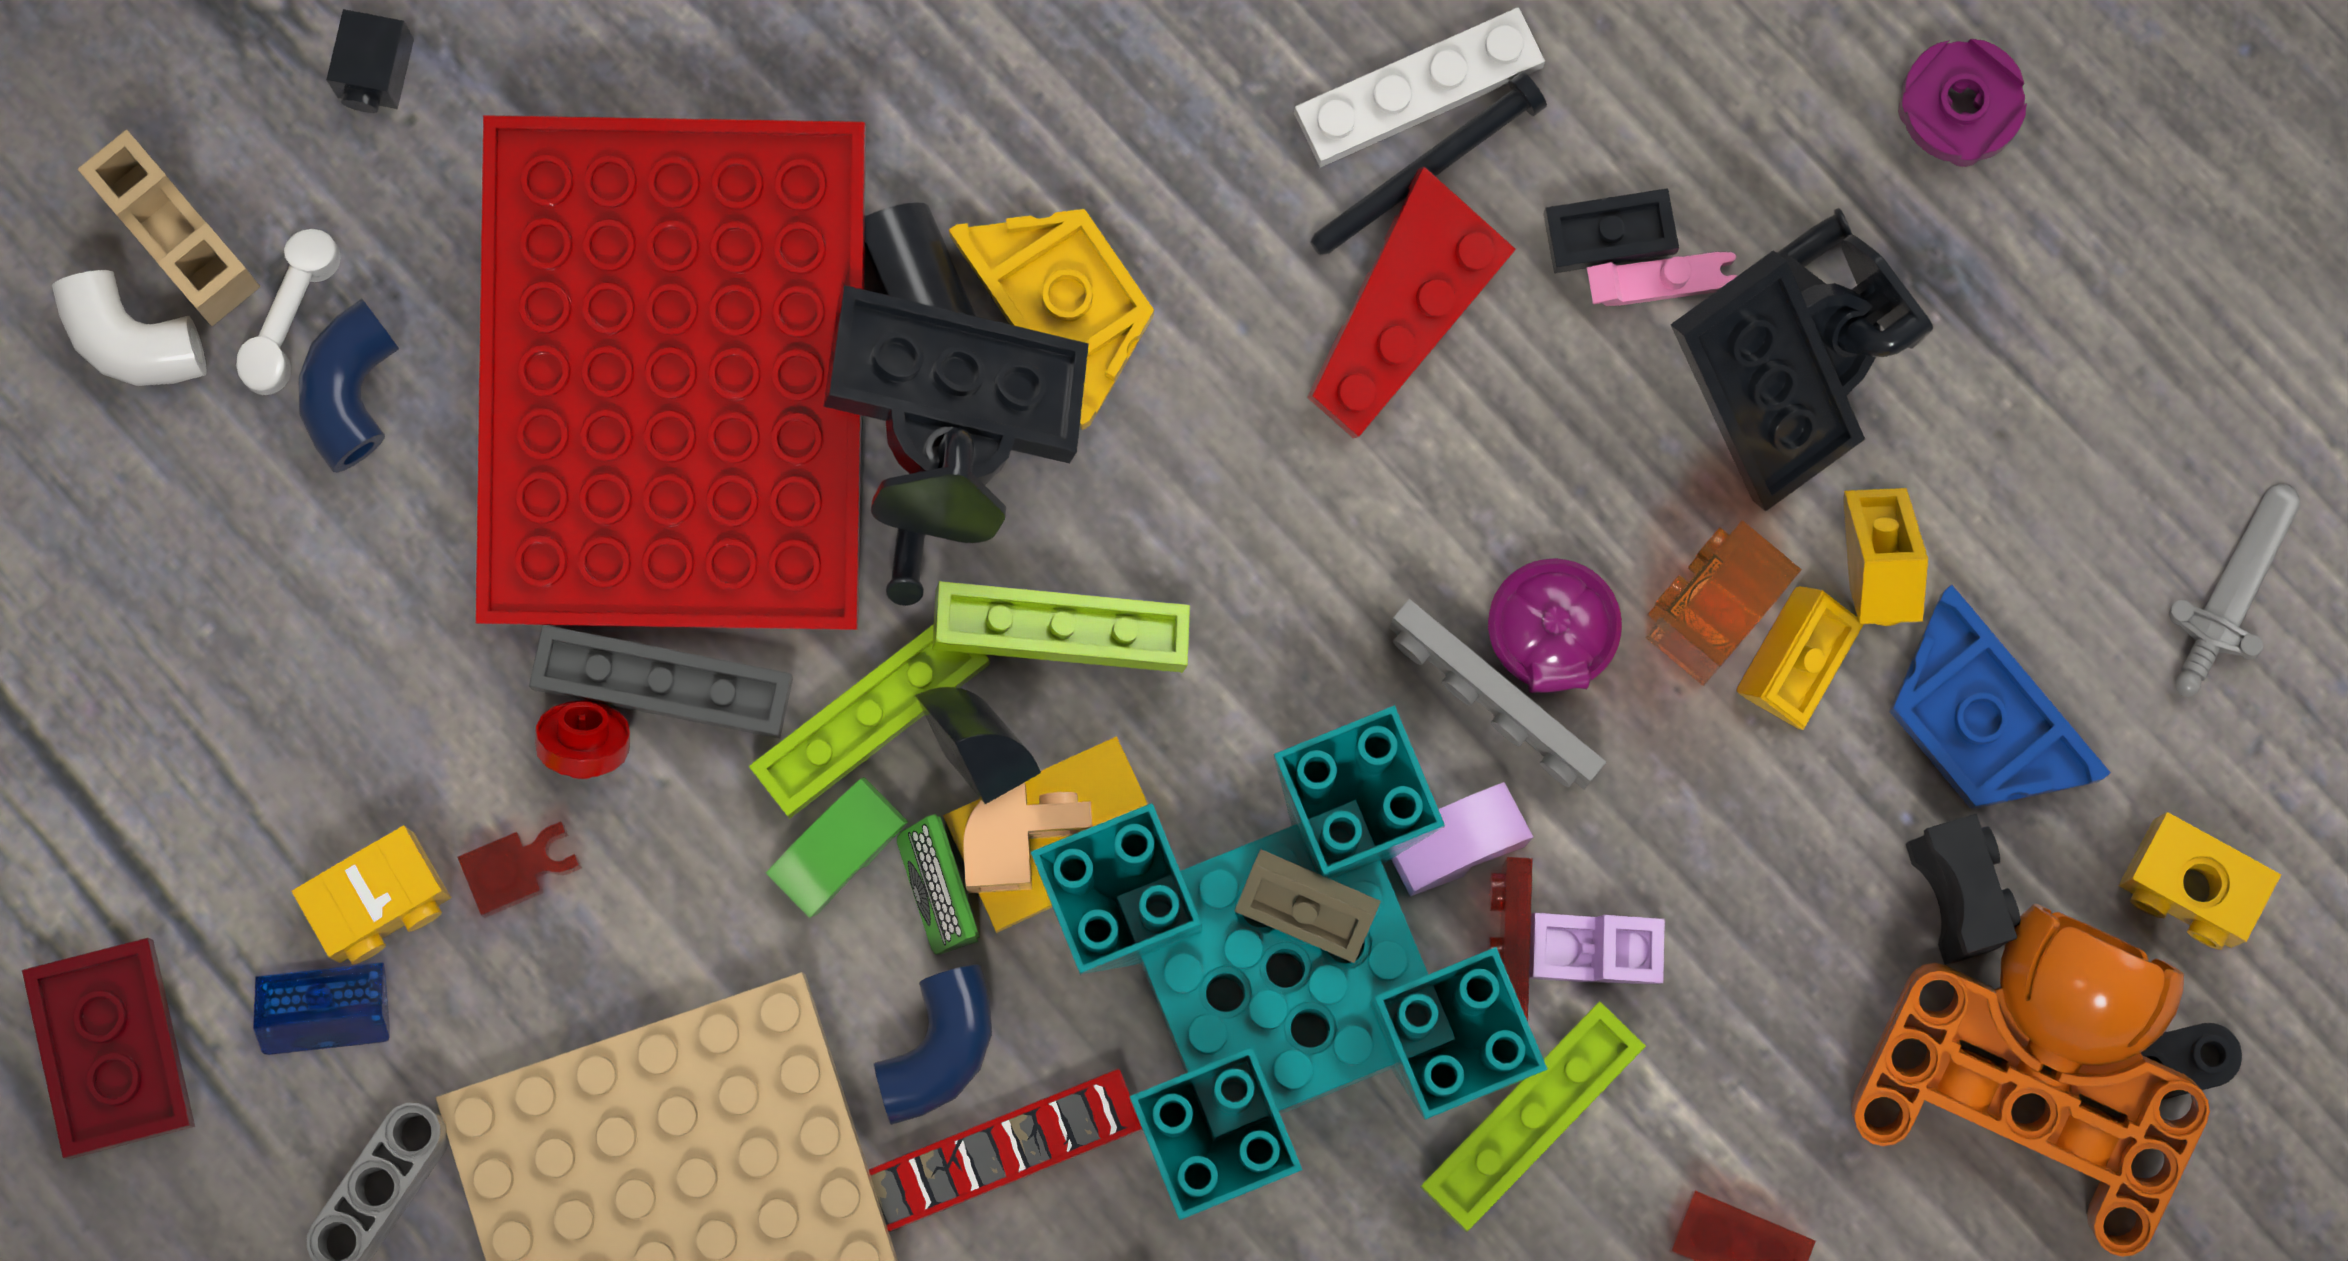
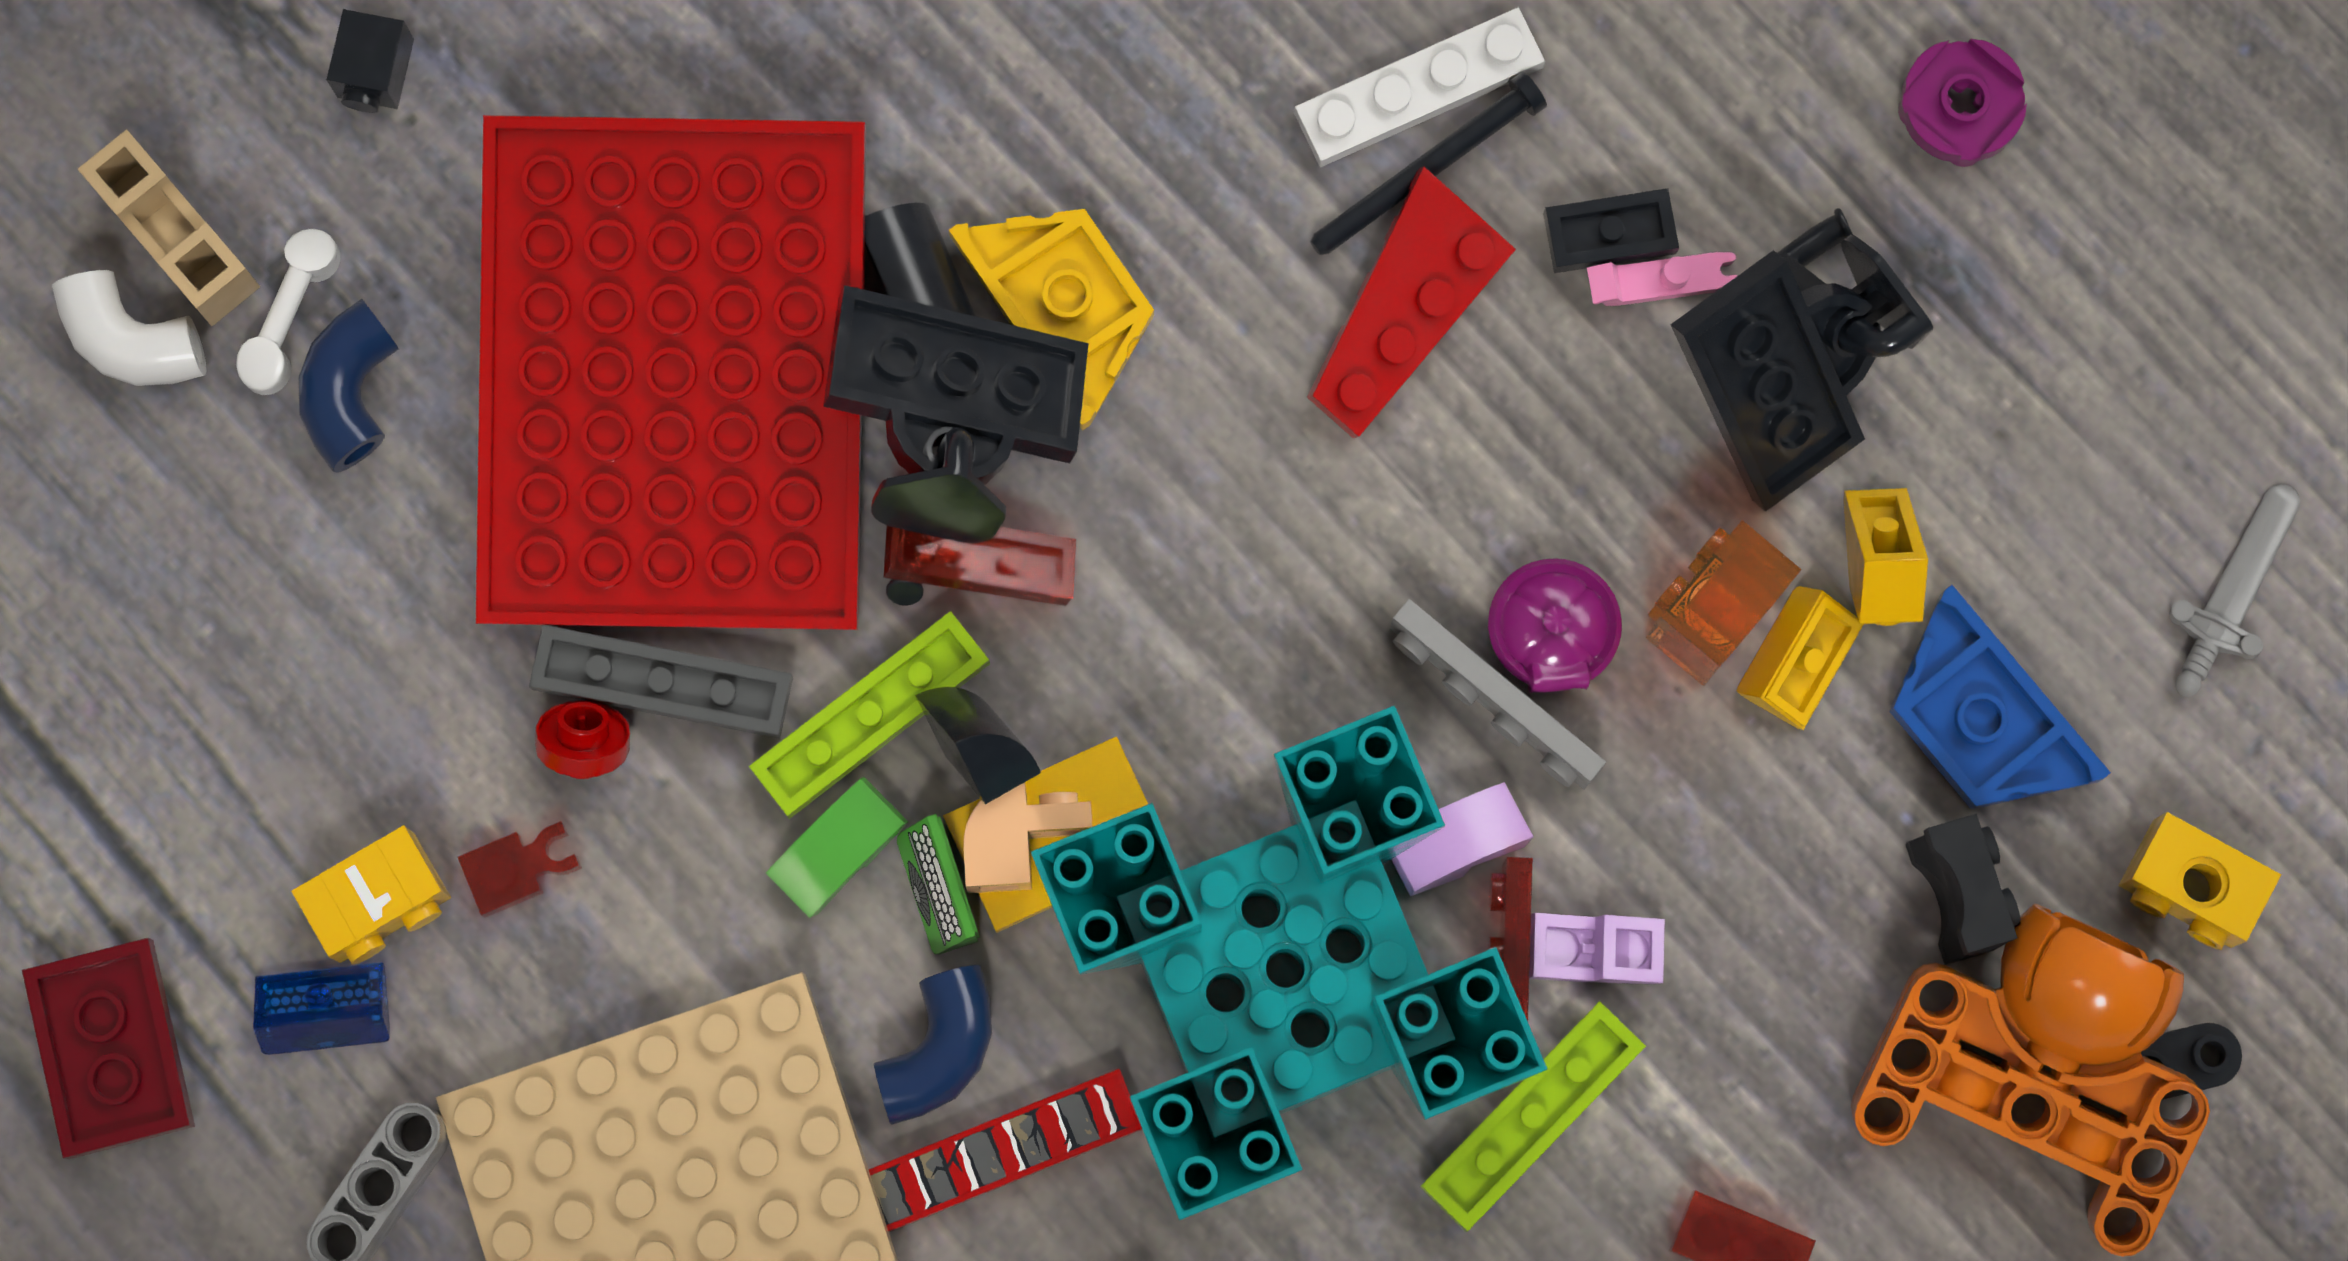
lime plate [932,581,1190,673] -> none
dark tan plate [1235,849,1381,963] -> none
none -> clear red plate [883,525,1076,606]

